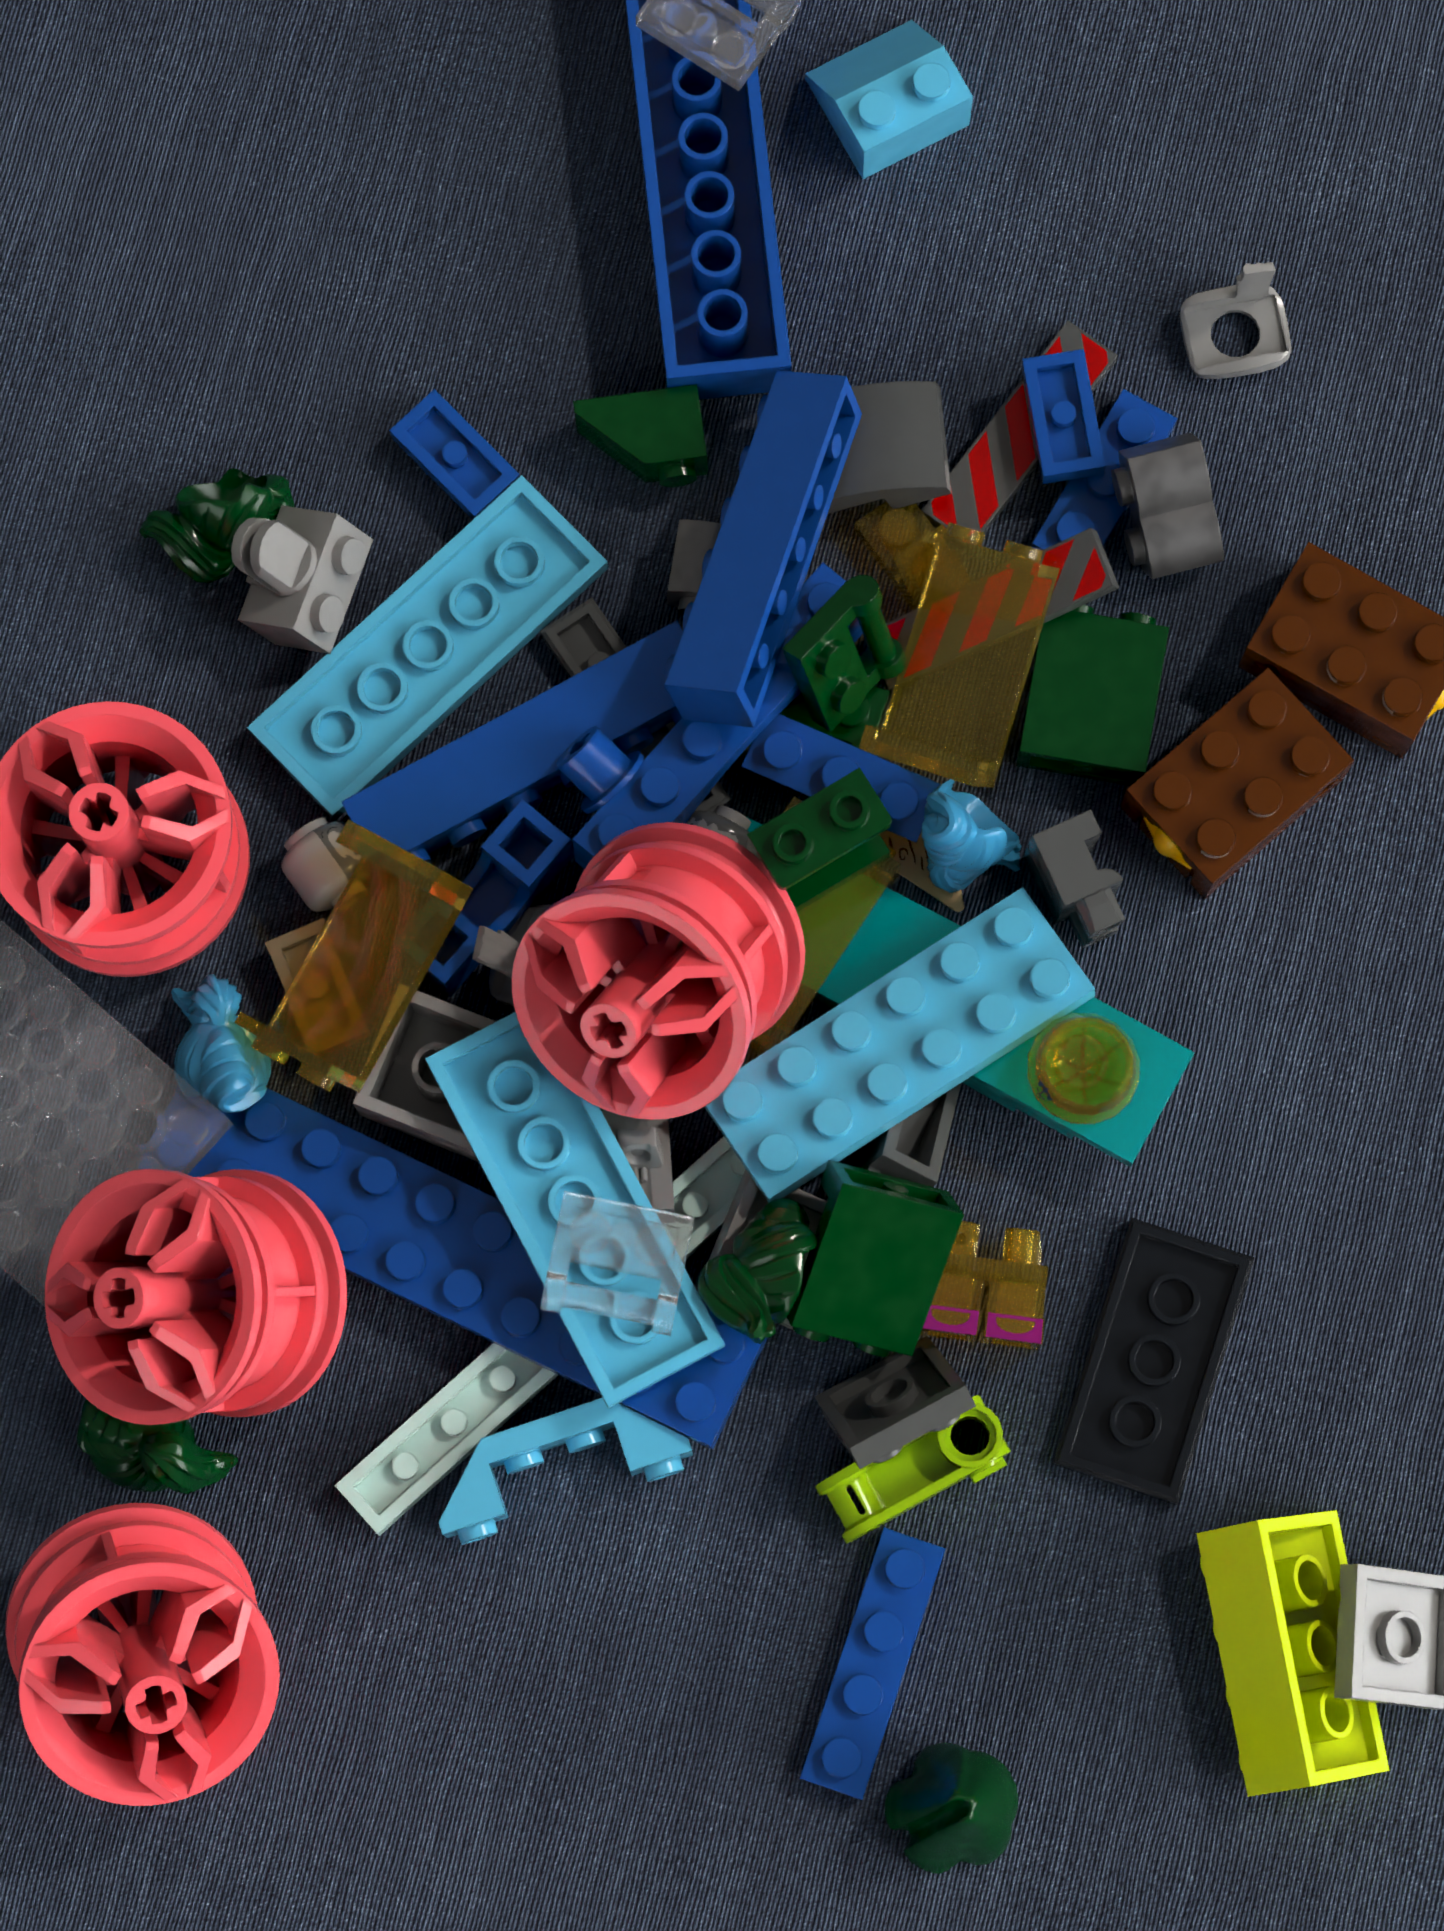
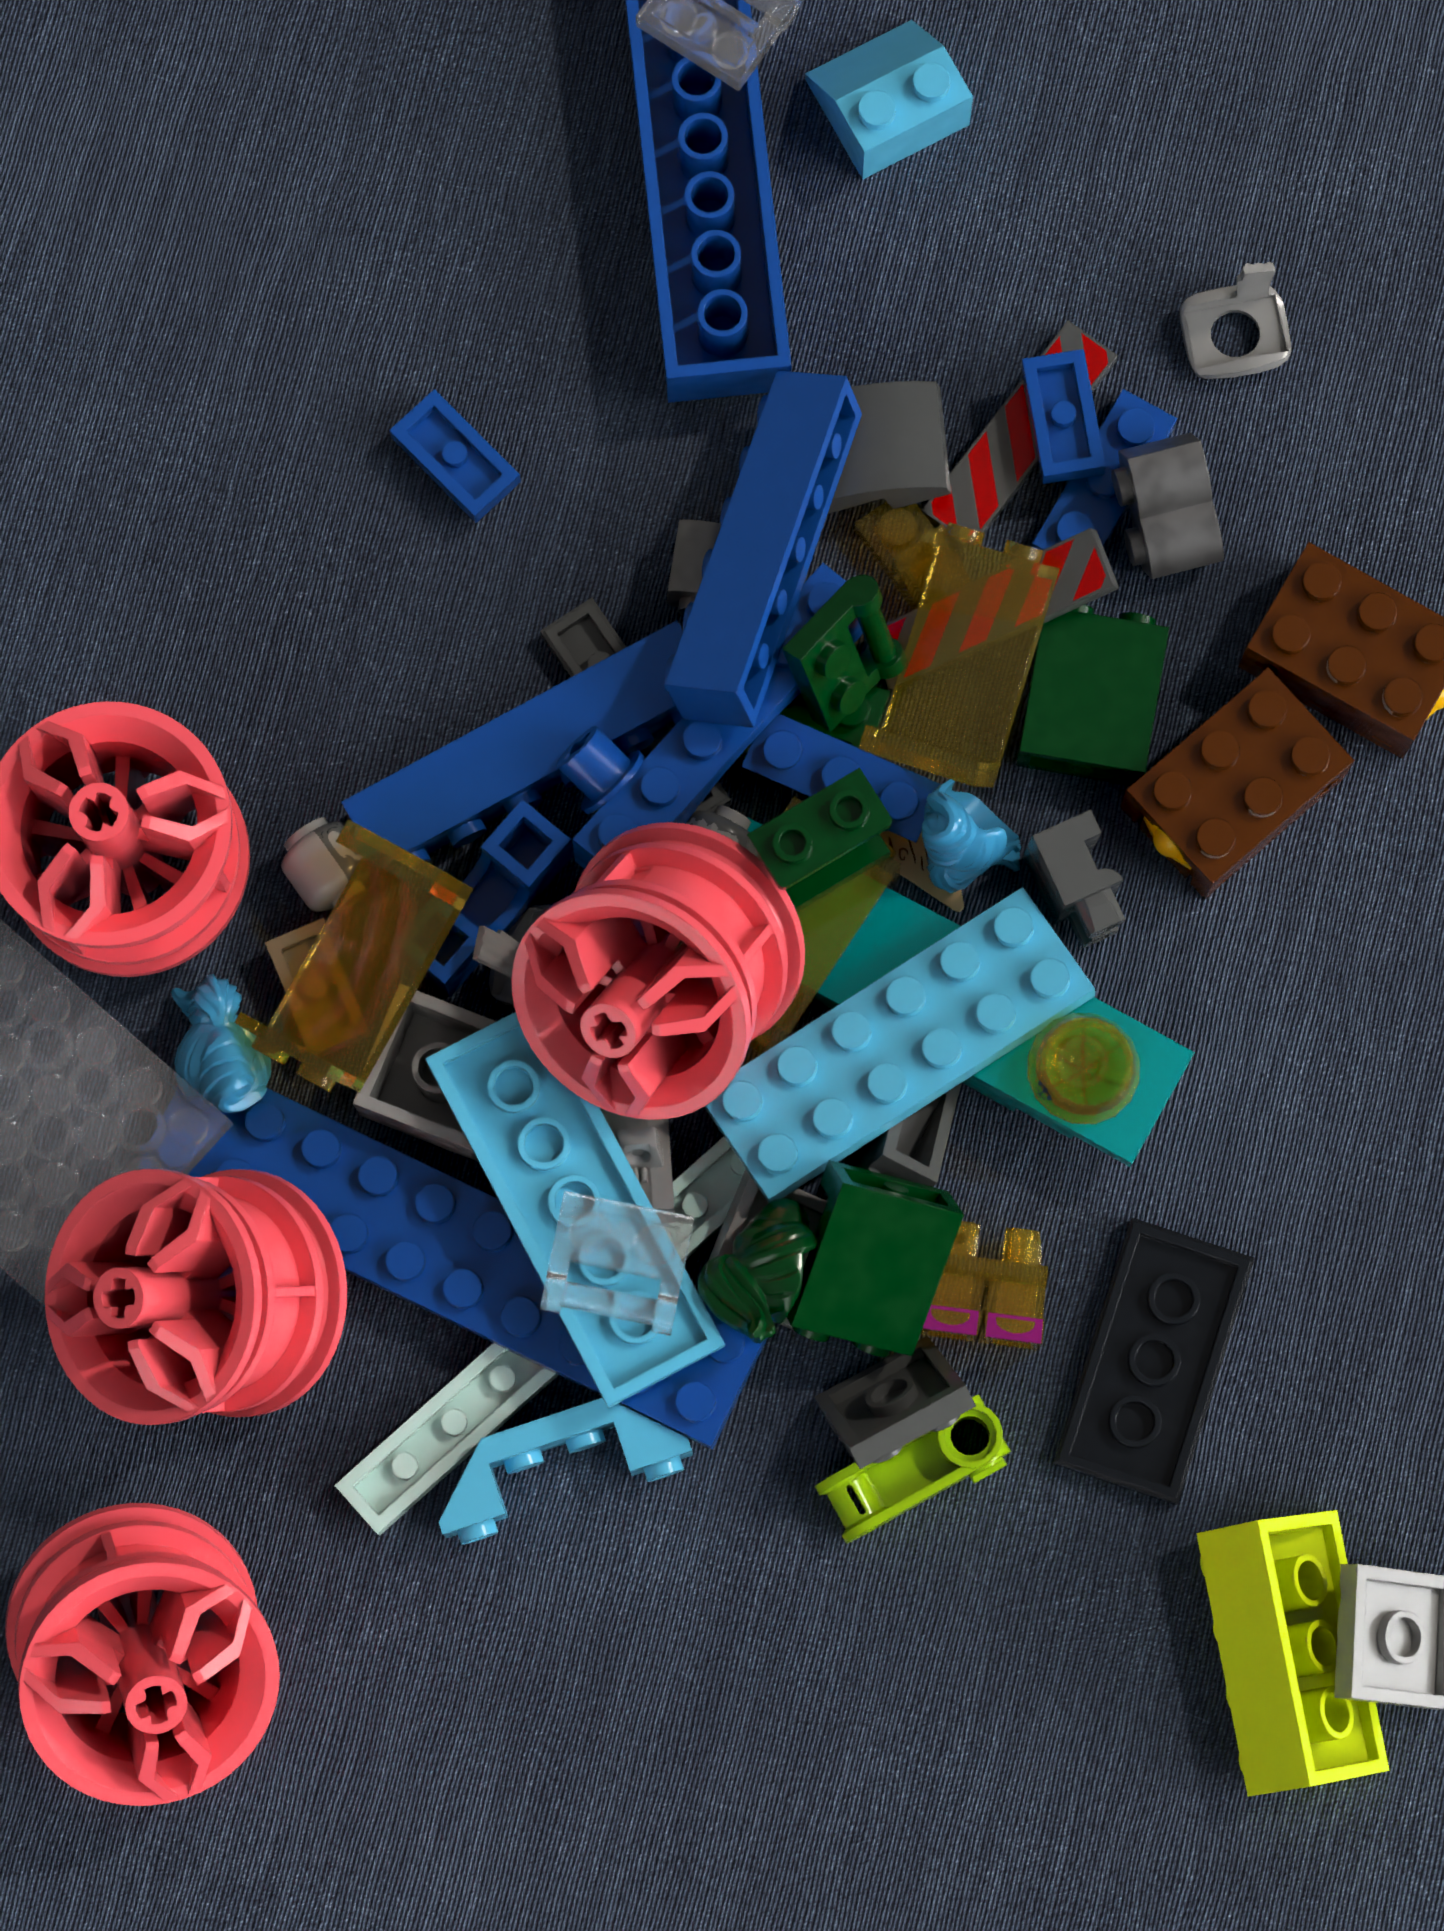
dark green hair [77,1399,238,1494] -> none
dark green hair [139,468,295,583] -> none
light grey brick [231,505,374,654] -> none
medium azure plate [247,475,608,821] -> none
dark green slope [573,384,708,487] -> none
blue plate [799,1527,946,1800] -> none
dark green hat [885,1742,1018,1874] -> none

